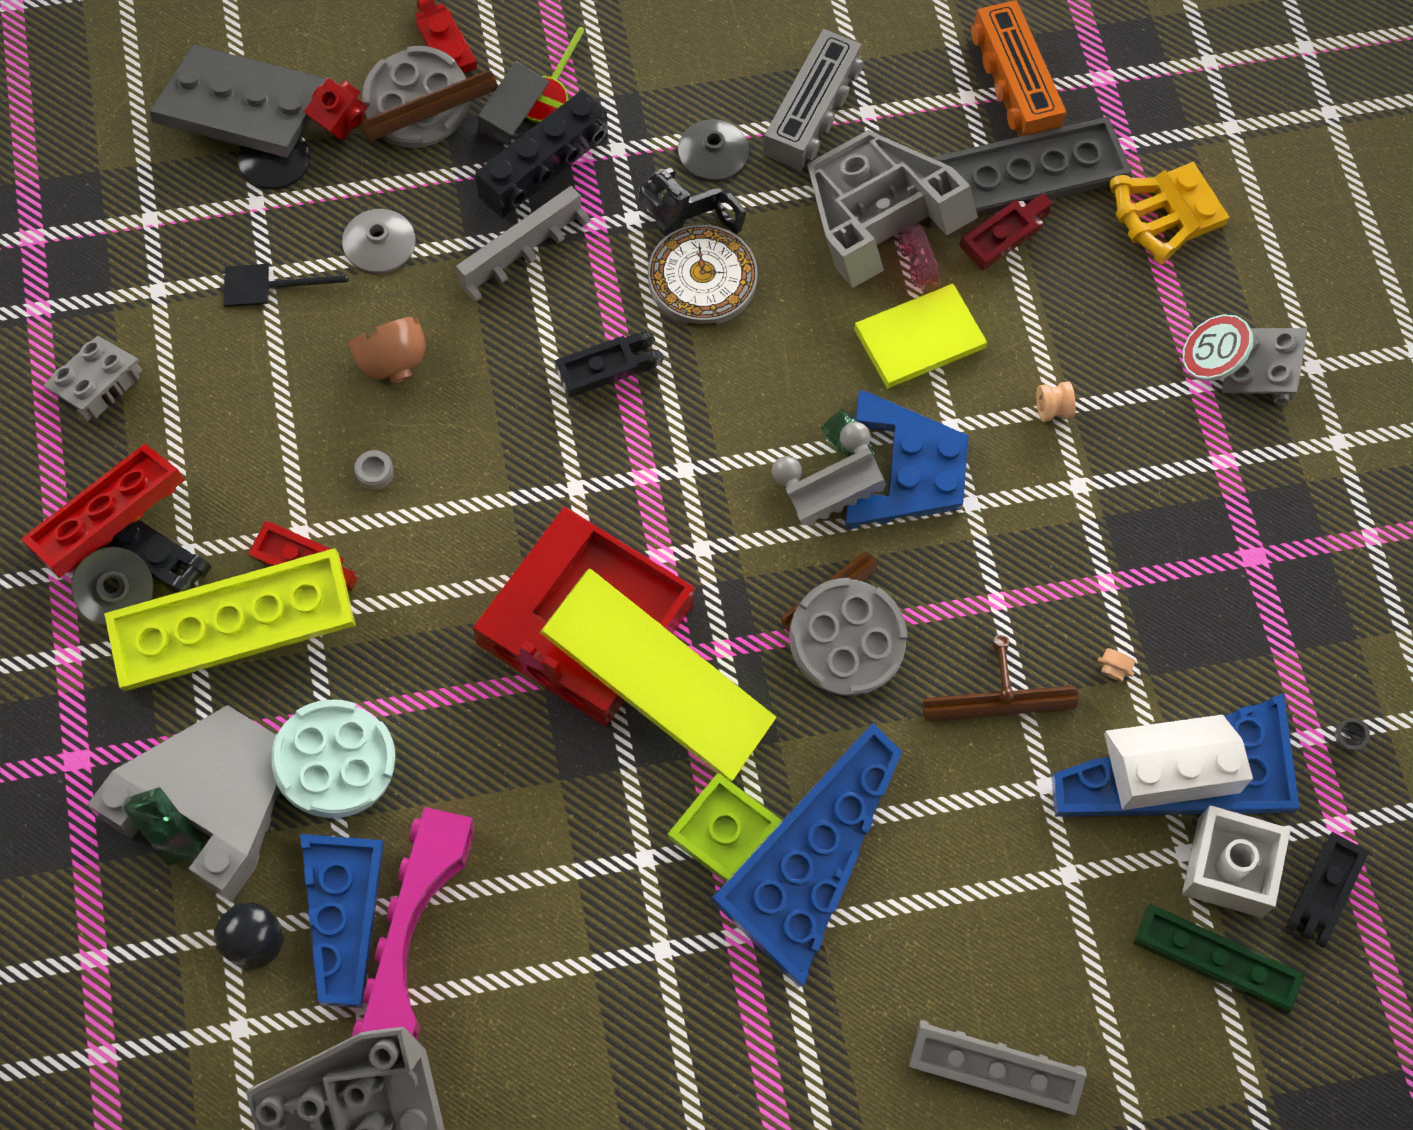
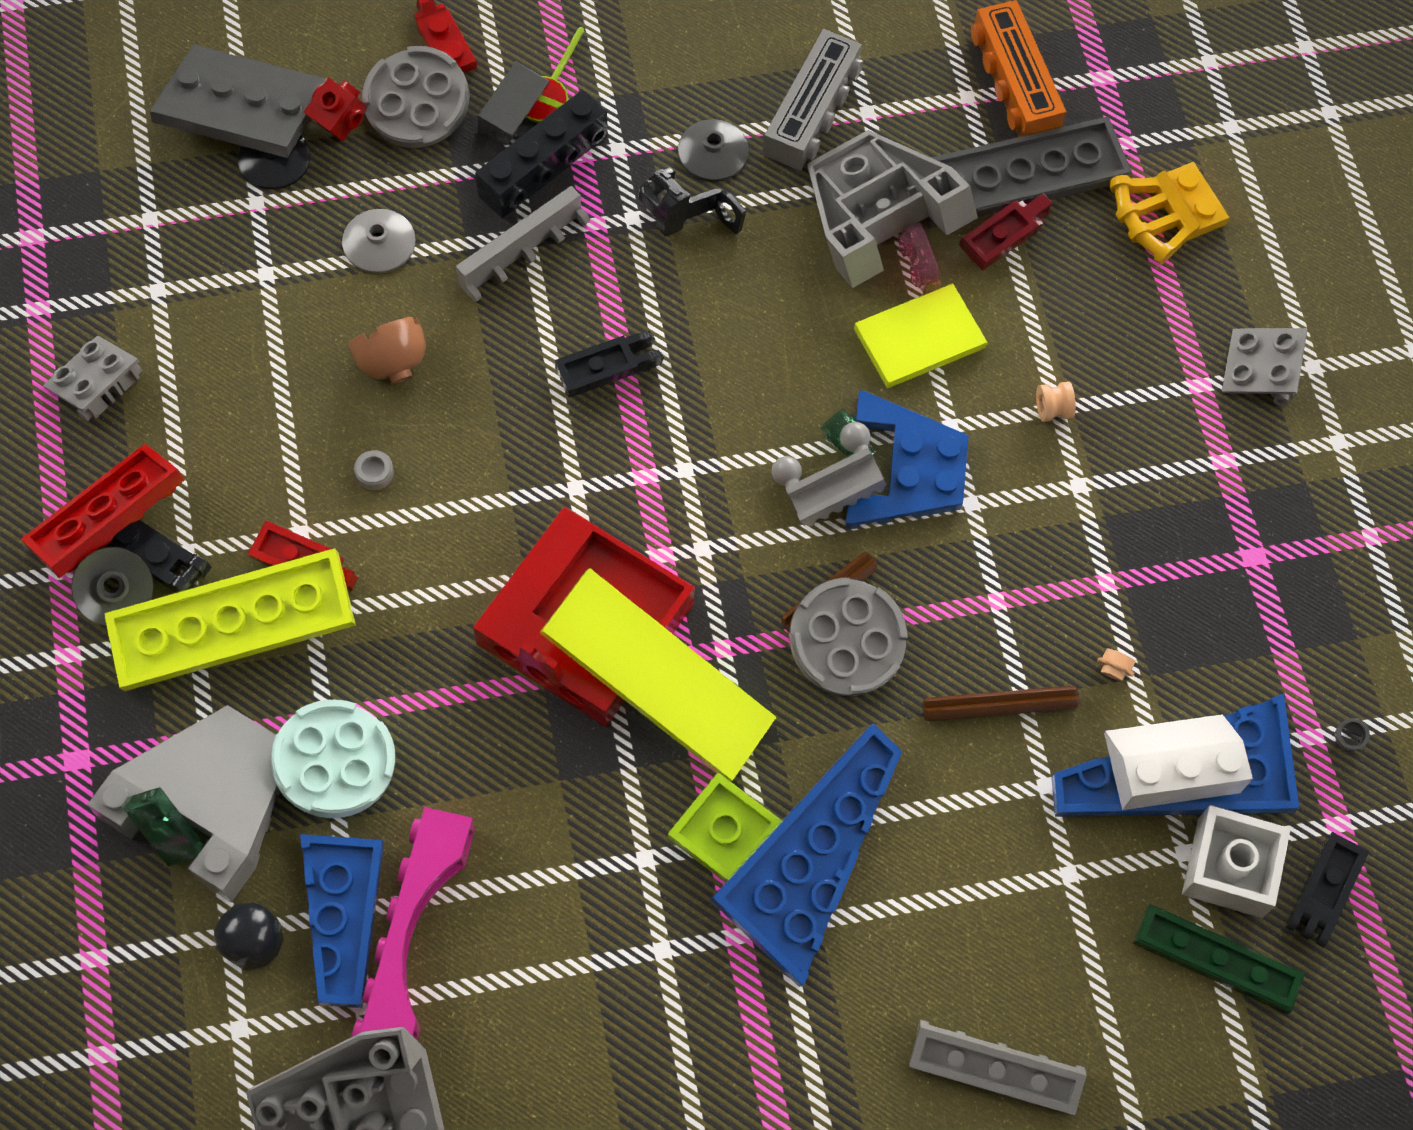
black piece [224,264,349,307] -> none
reddish brown axle [361,70,498,141] -> none
tile [648,225,758,325] -> none
reddish brown hinge [993,635,1015,703] -> none
piece [1183,314,1253,381] -> none

